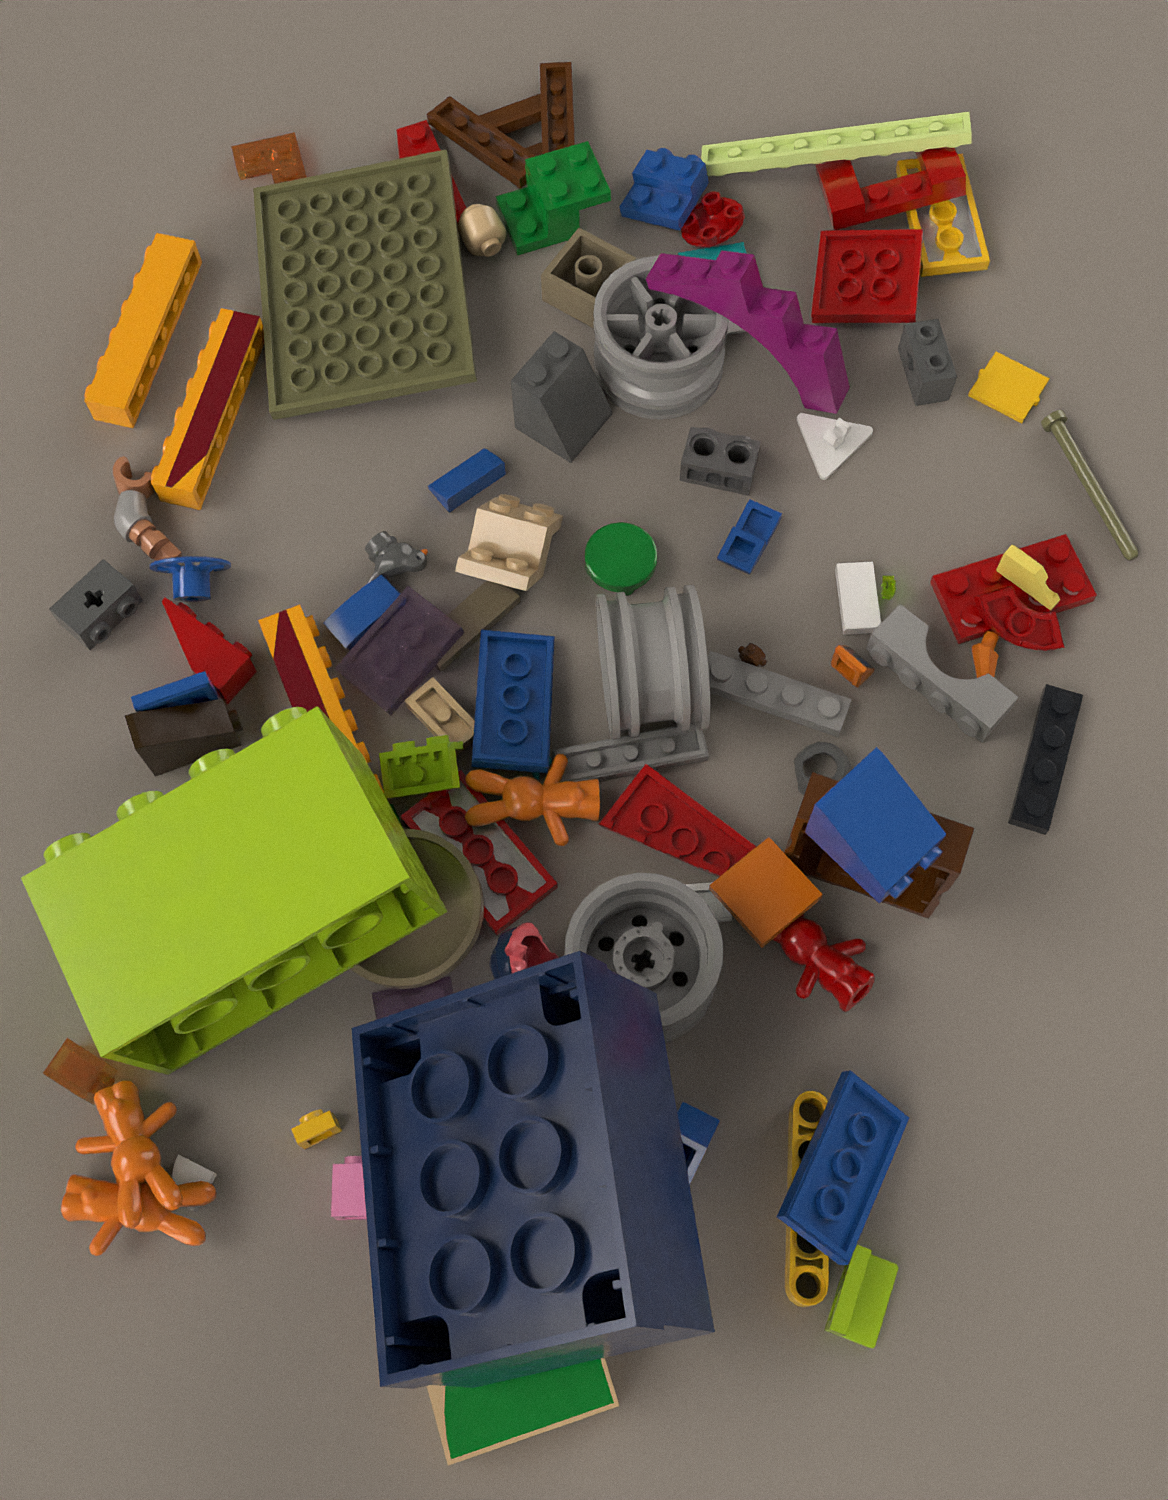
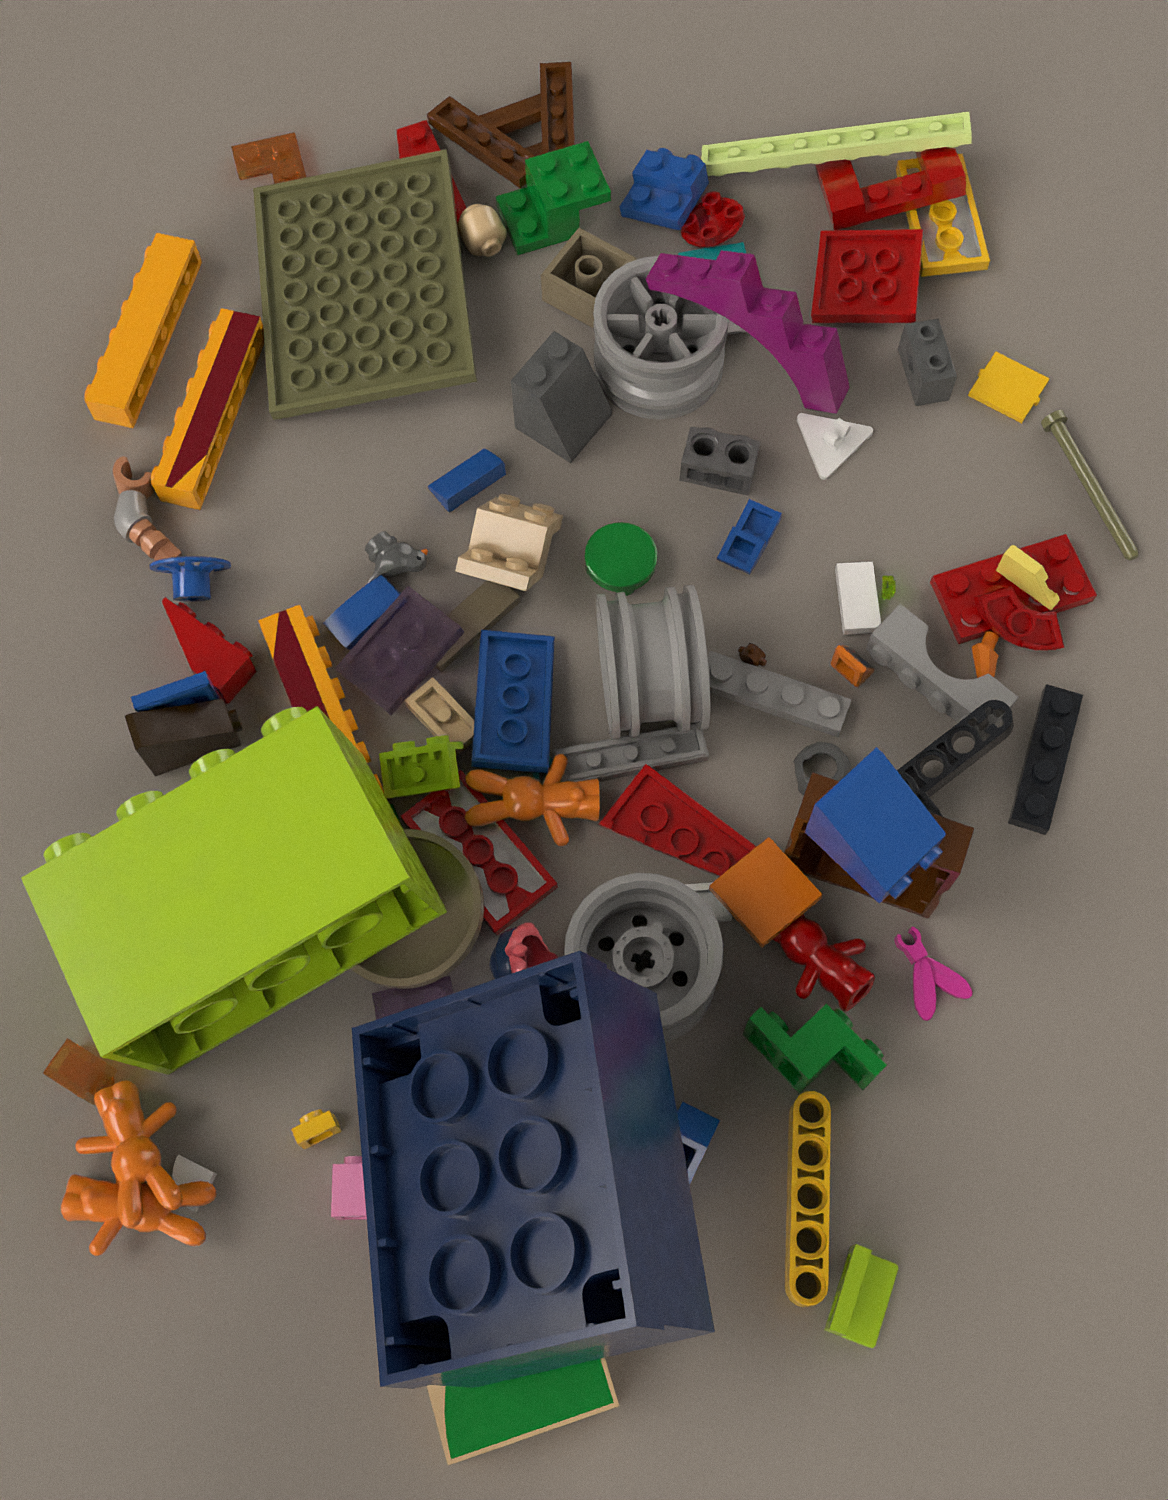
dark grey brick [49,559,143,650] -> none
blue tile [776,1070,909,1265] -> none
none -> green bracket [742,1003,887,1094]
none -> dark pink piece [894,926,973,1021]
none -> black beam [897,700,1014,817]

